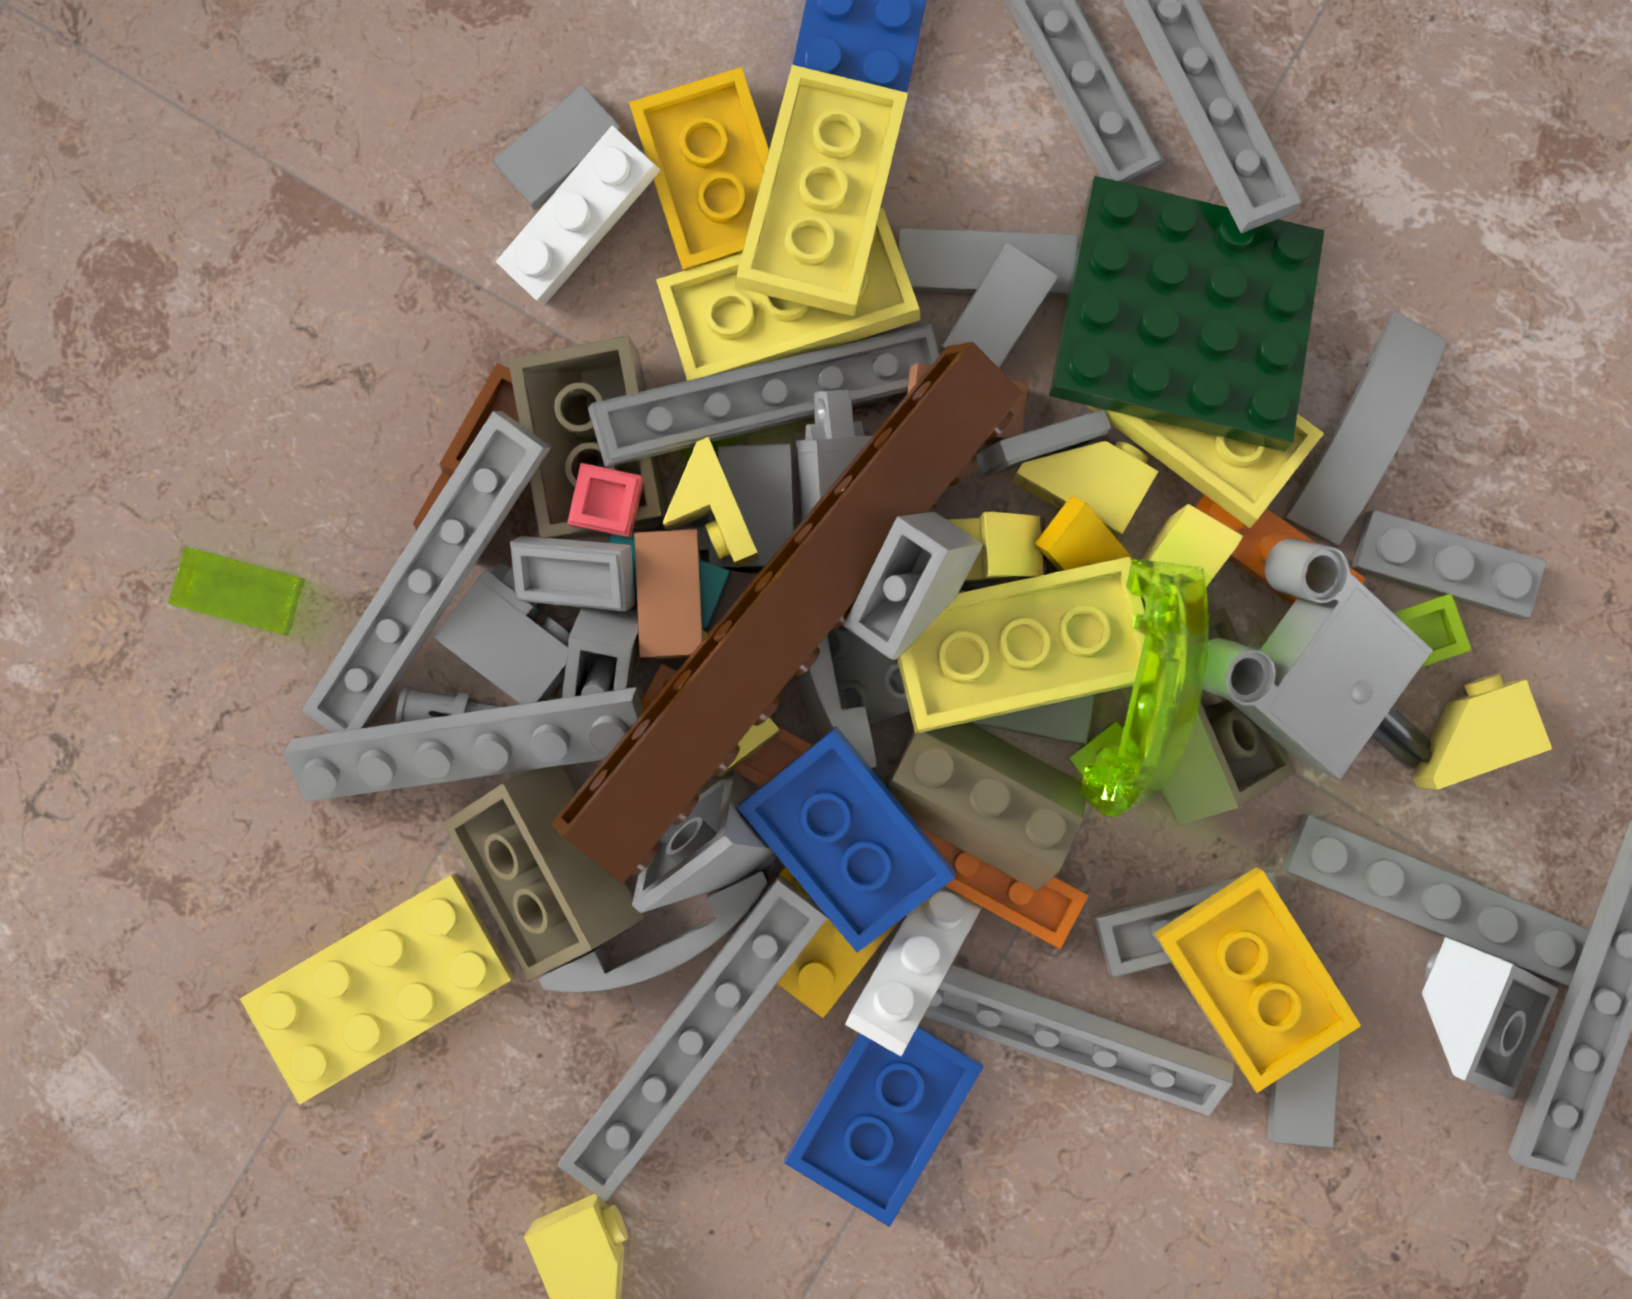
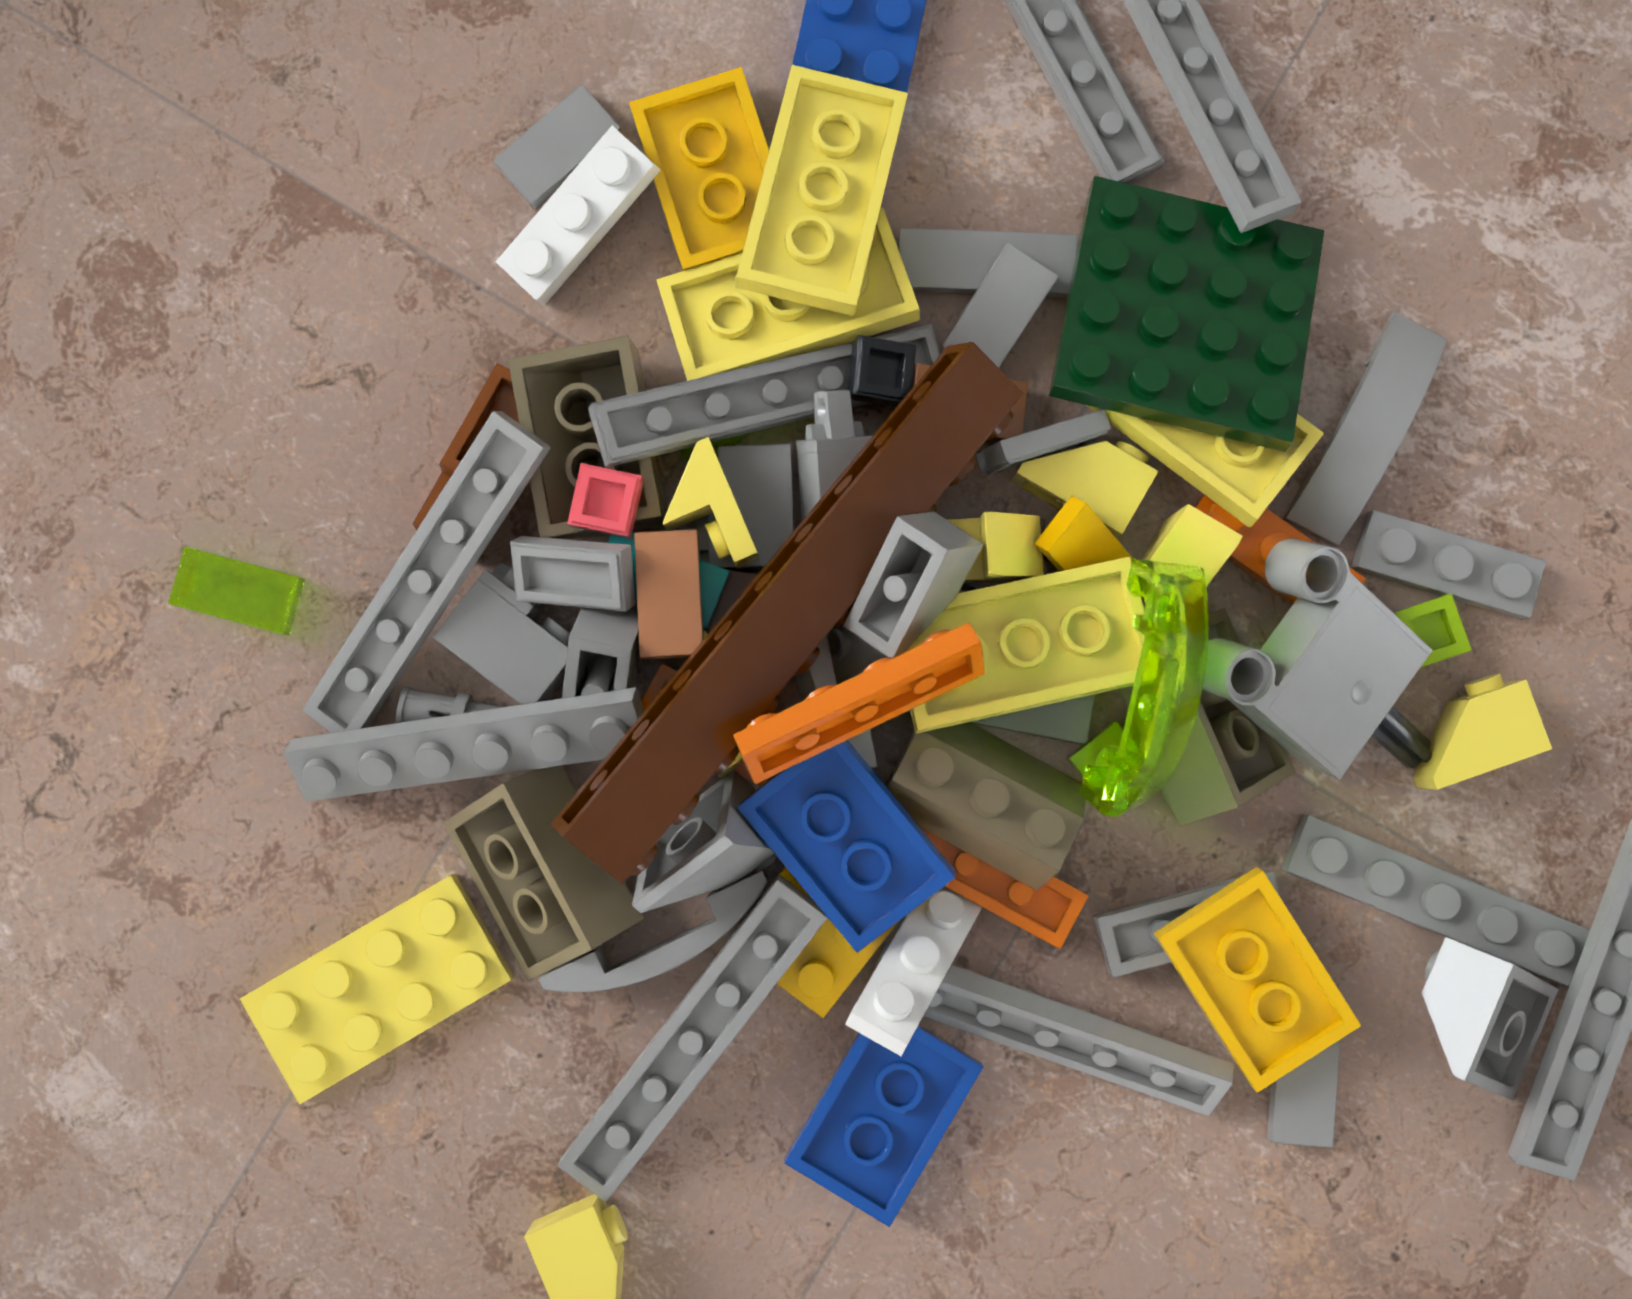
none -> orange plate [733,622,985,784]
none -> black tile [848,335,916,407]

